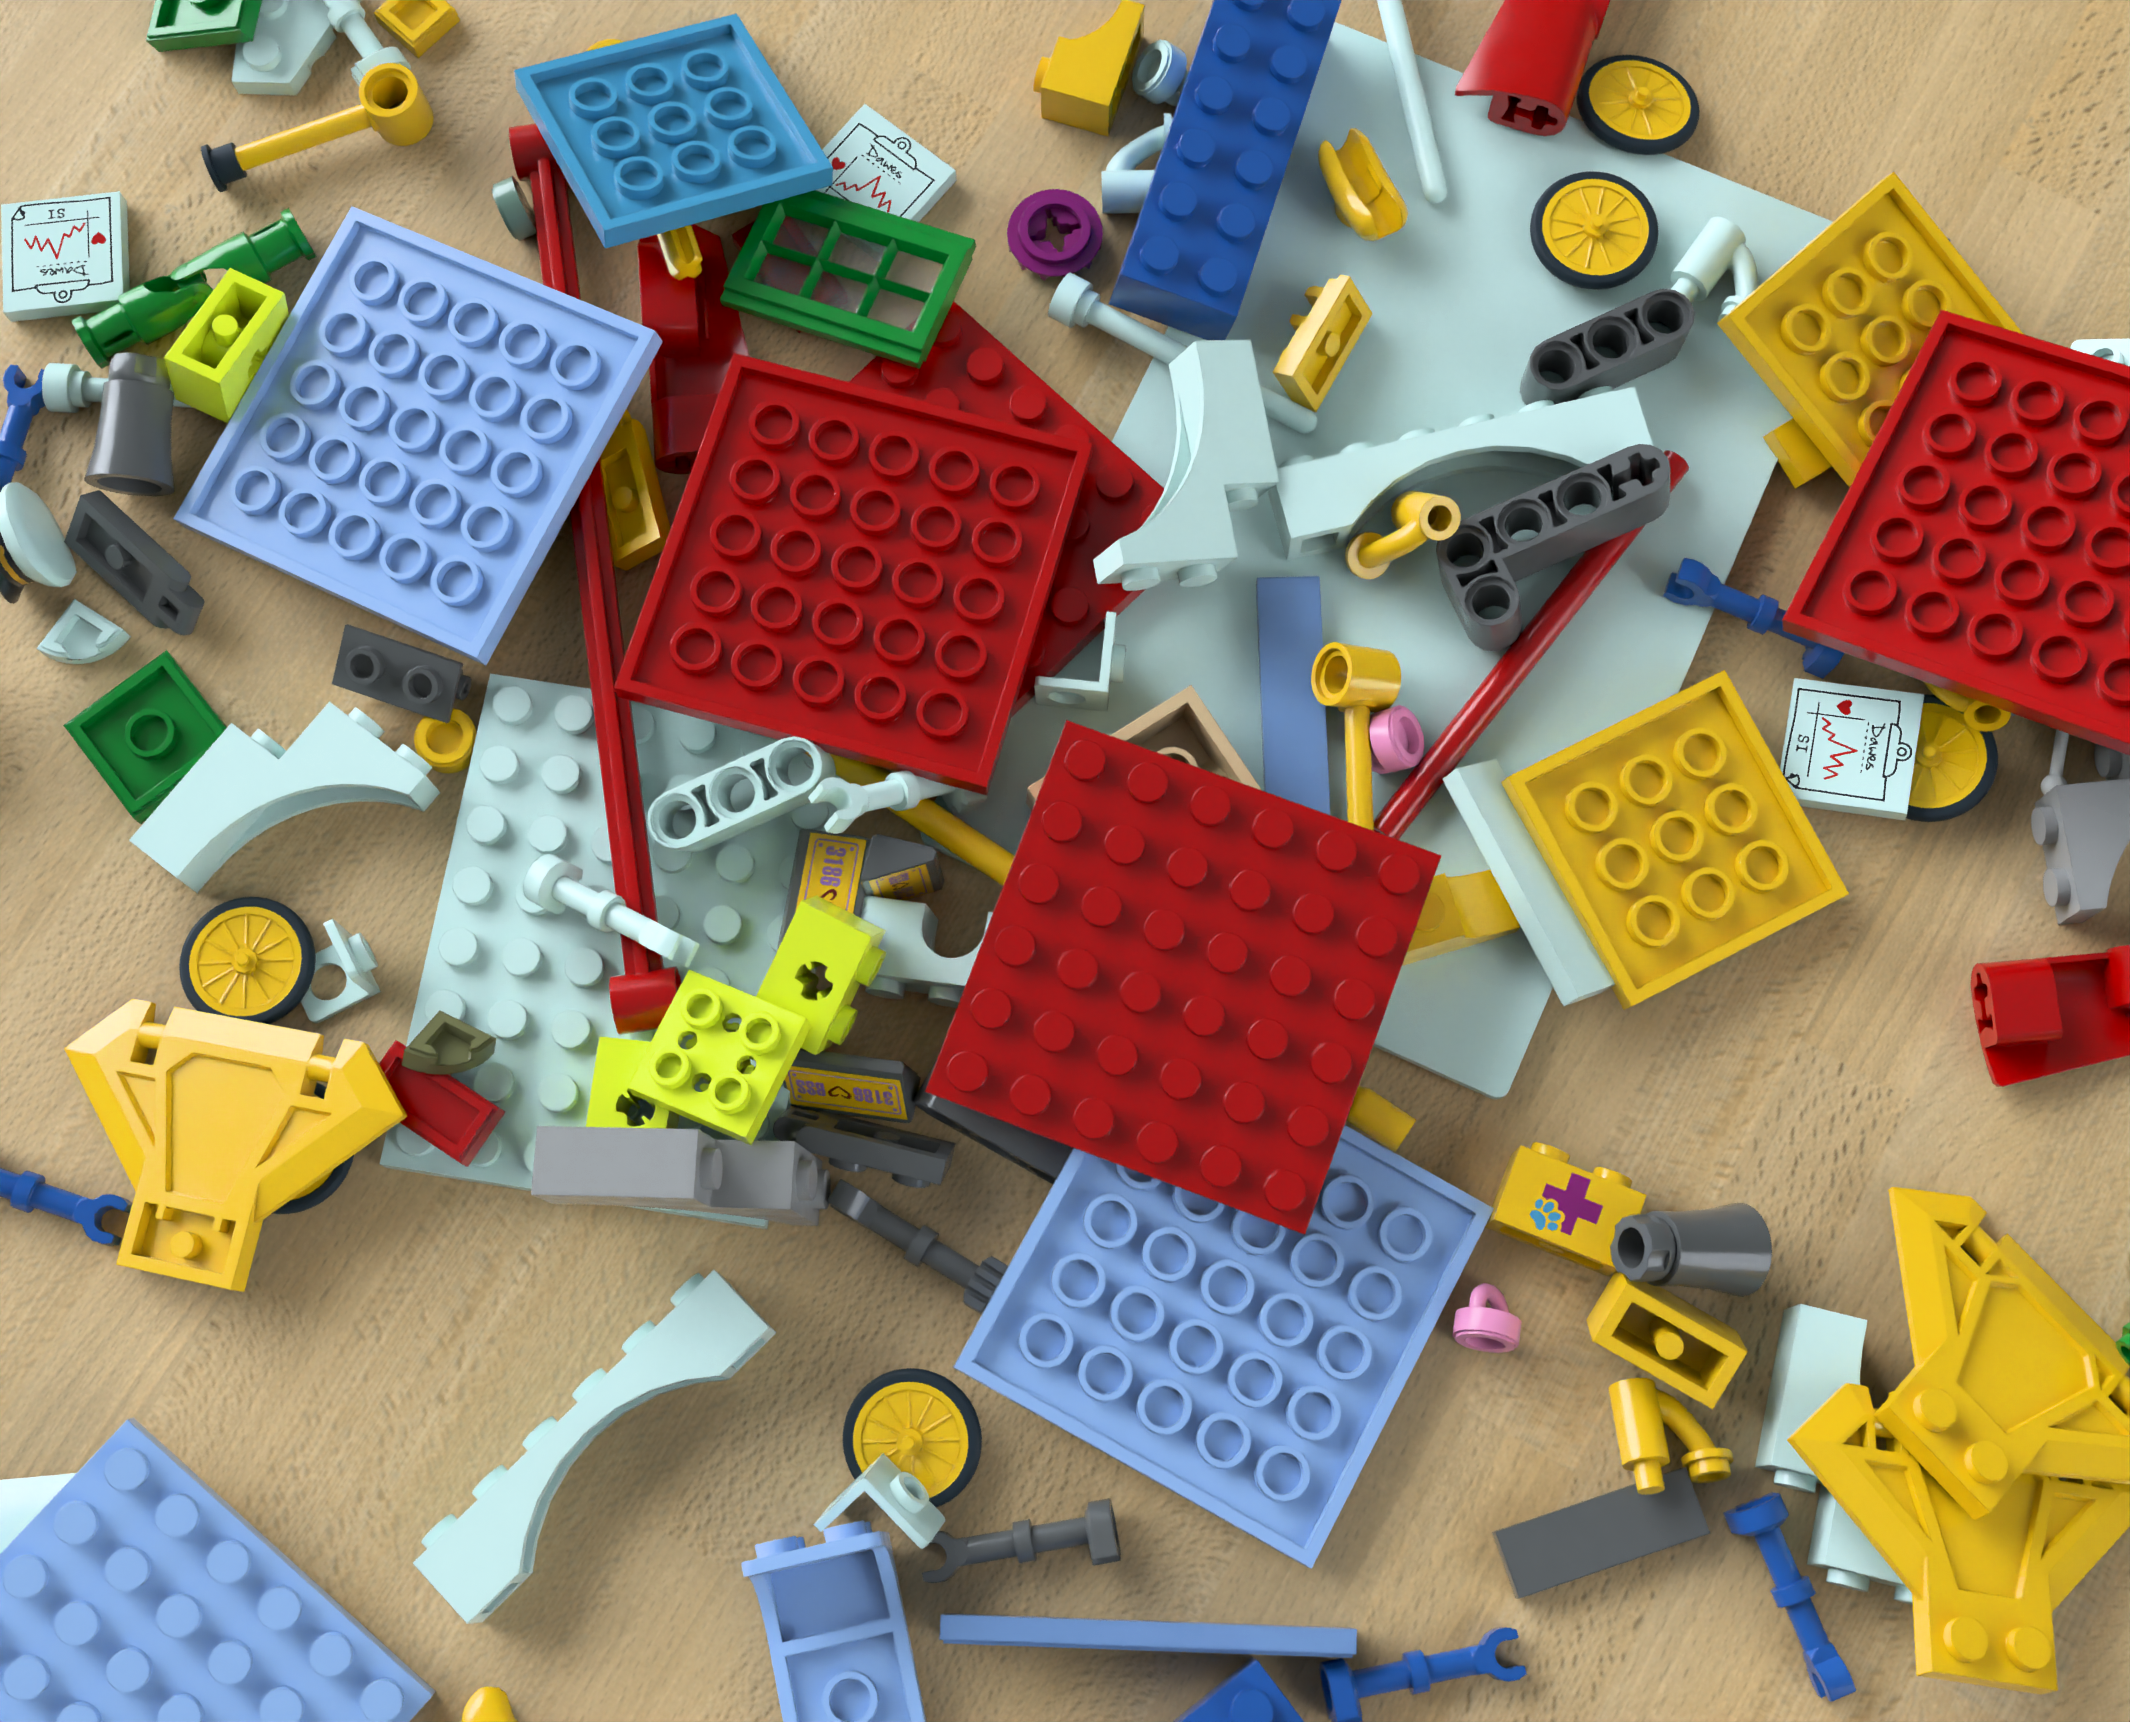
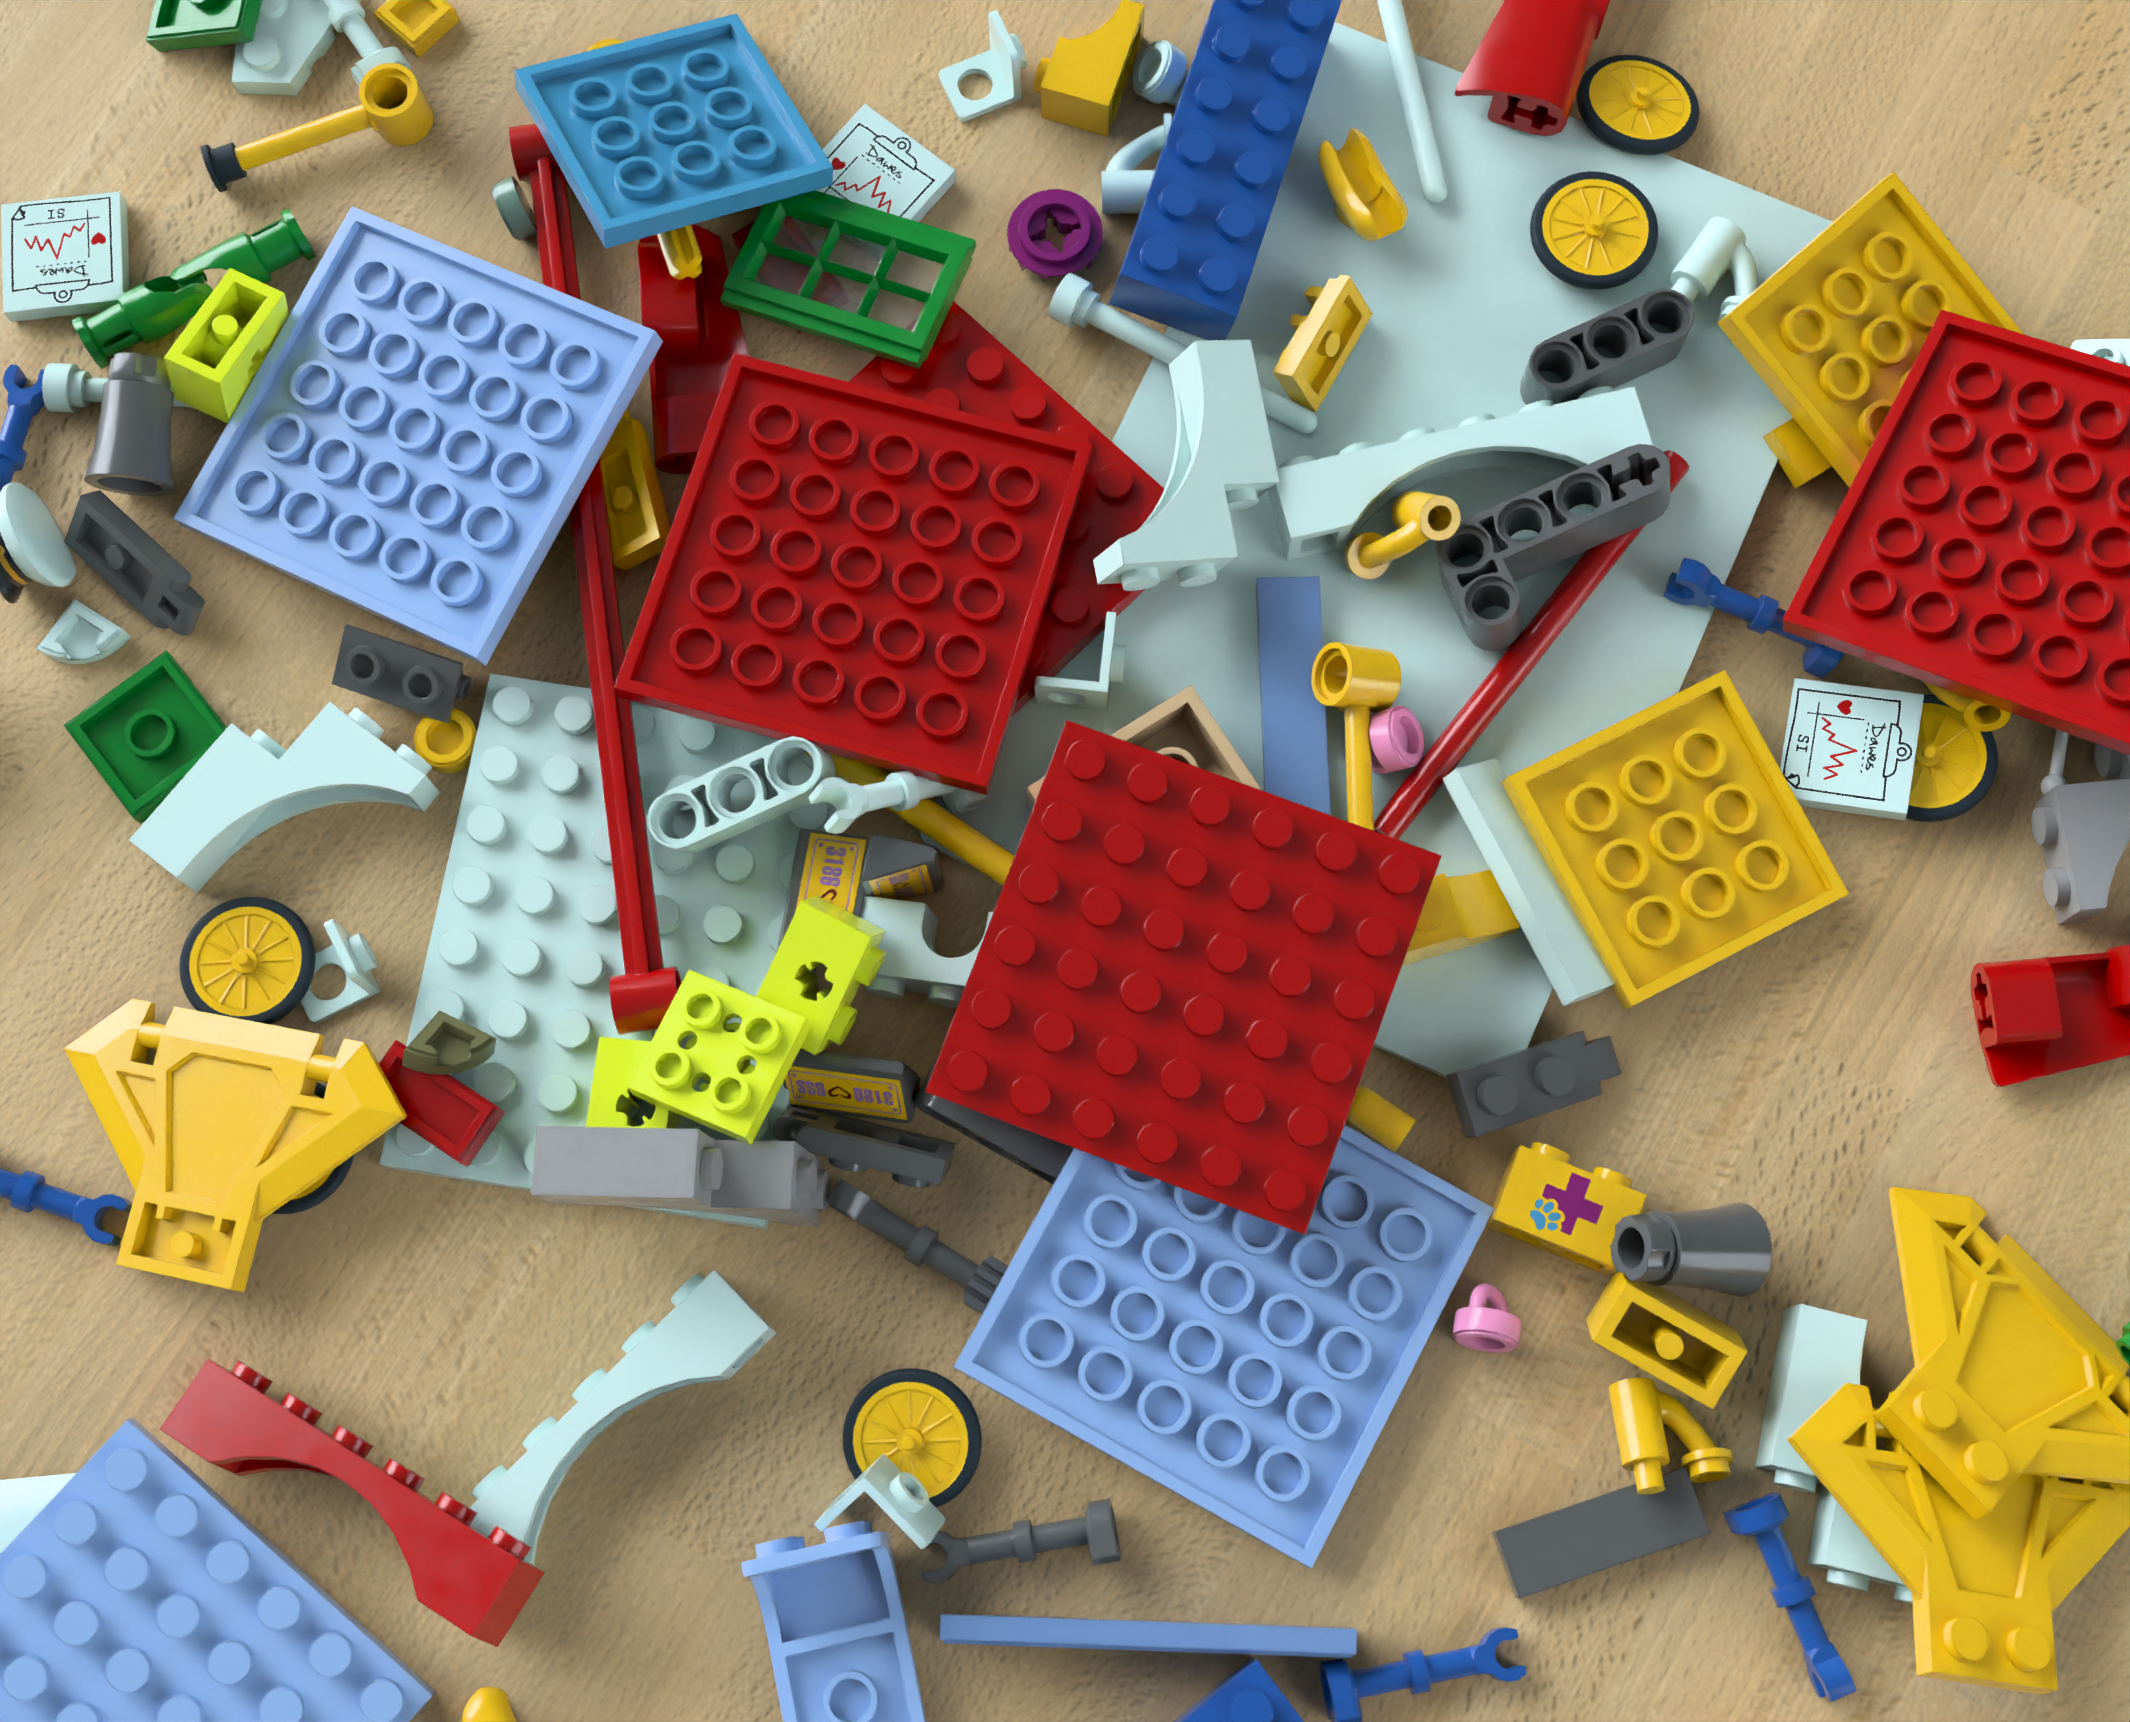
light aqua piece [523,854,700,968] -> none
none -> red arch [159,1359,545,1647]
none -> light aqua bracket [939,10,1027,122]
none -> dark grey hinge [1446,1031,1621,1138]

